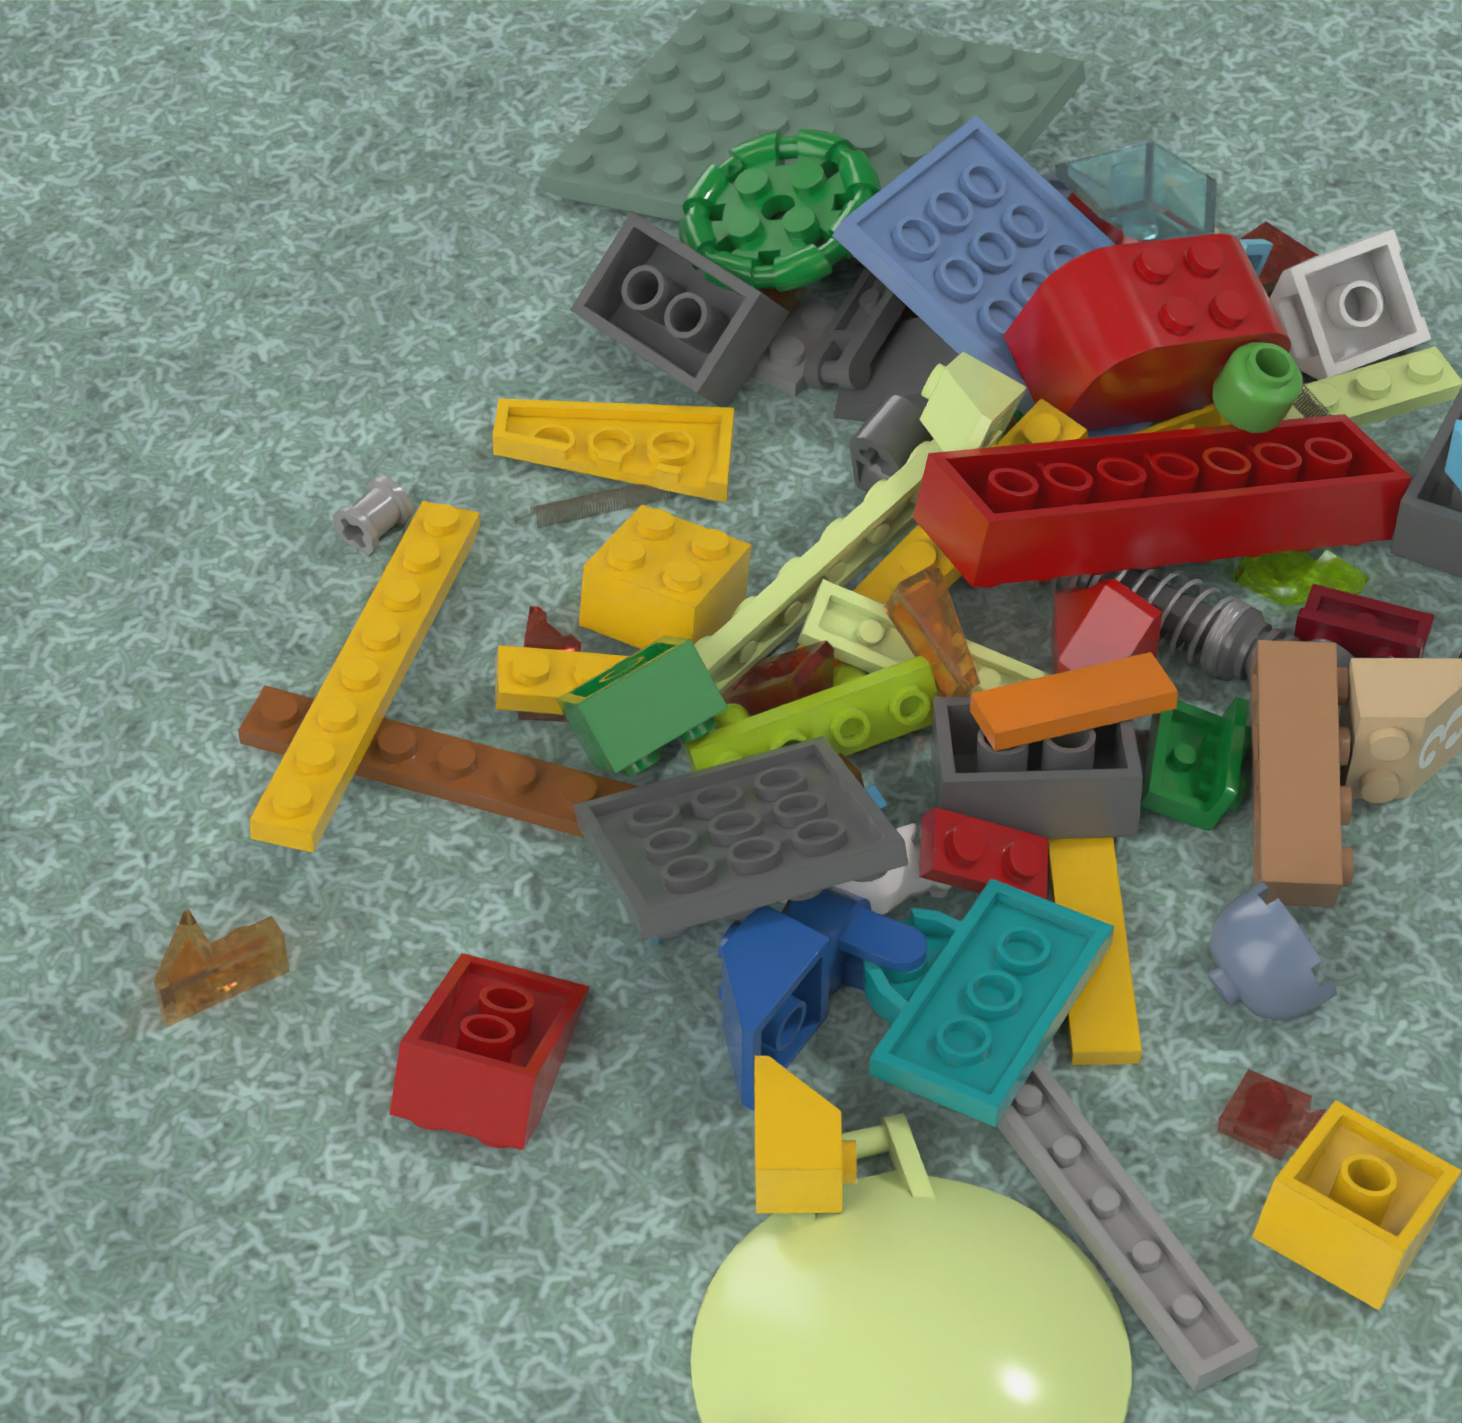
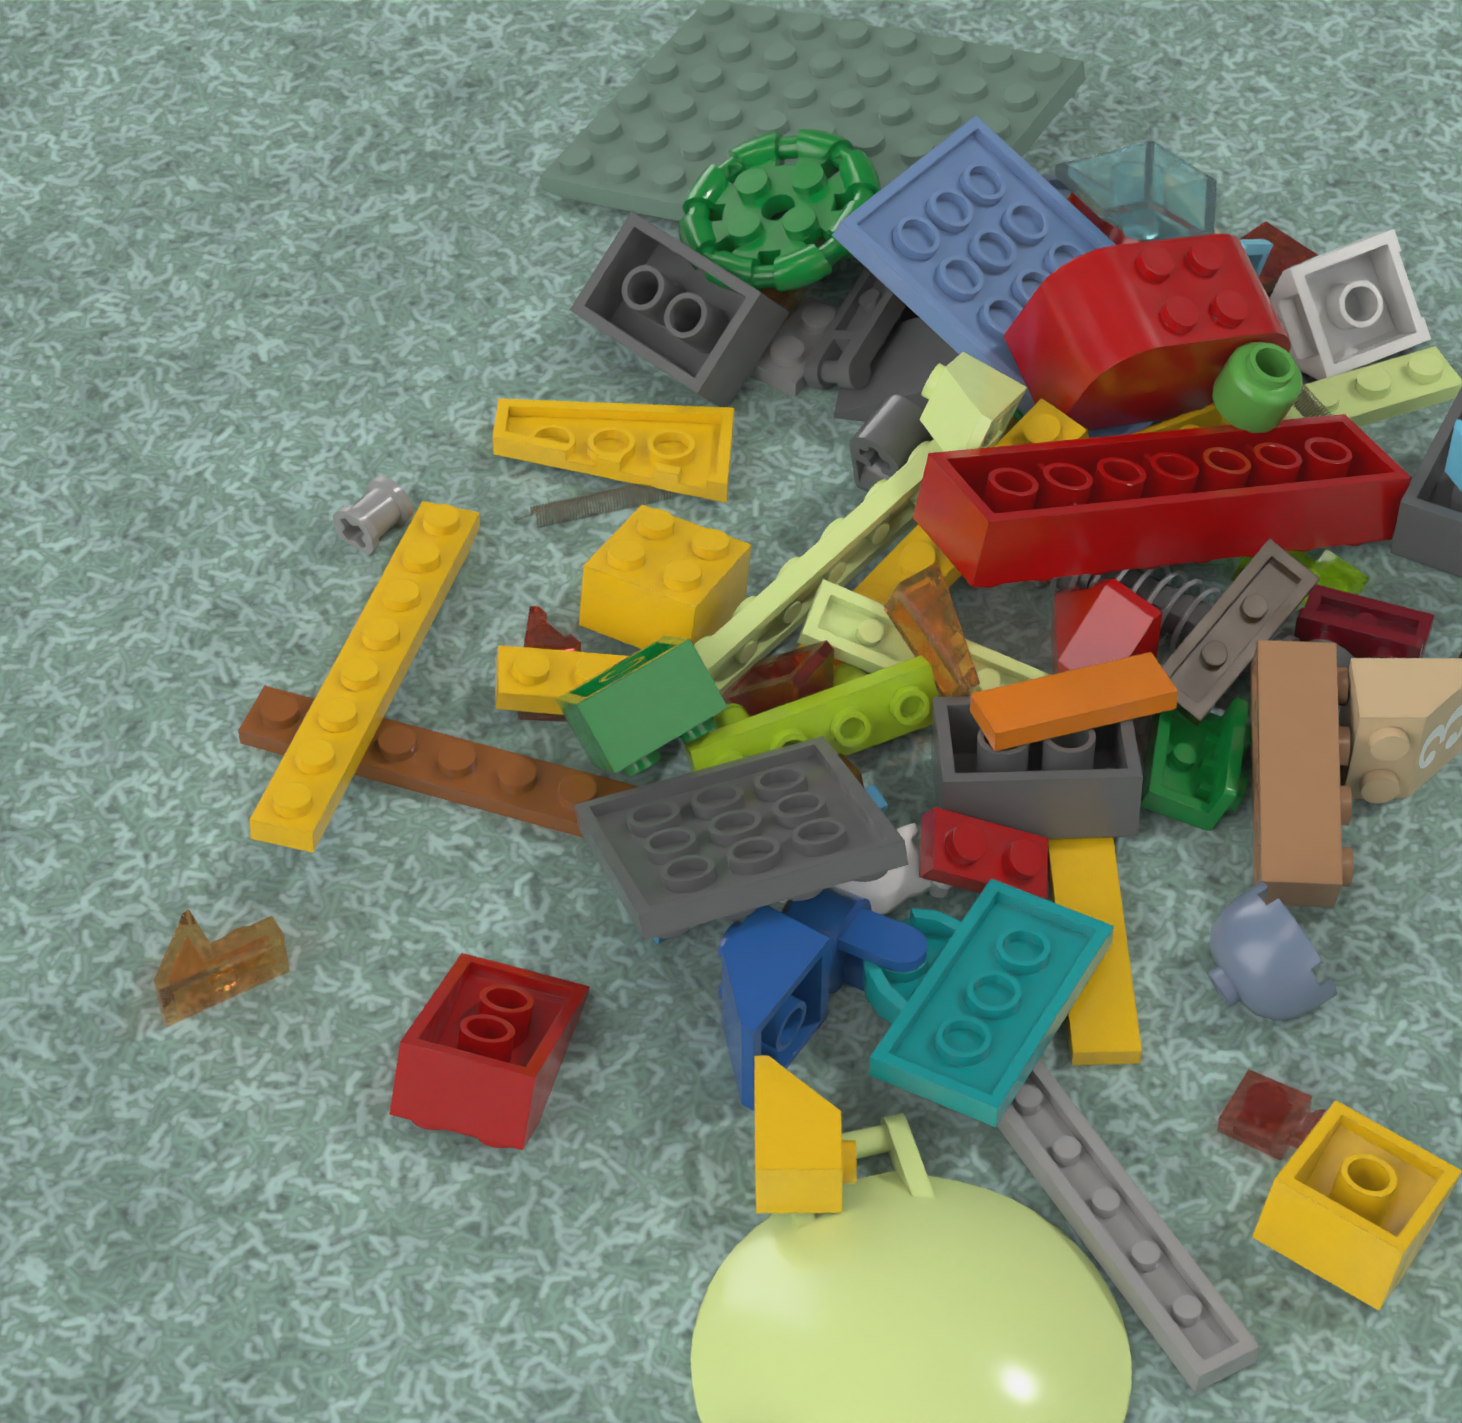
none -> plate [1162,539,1320,727]

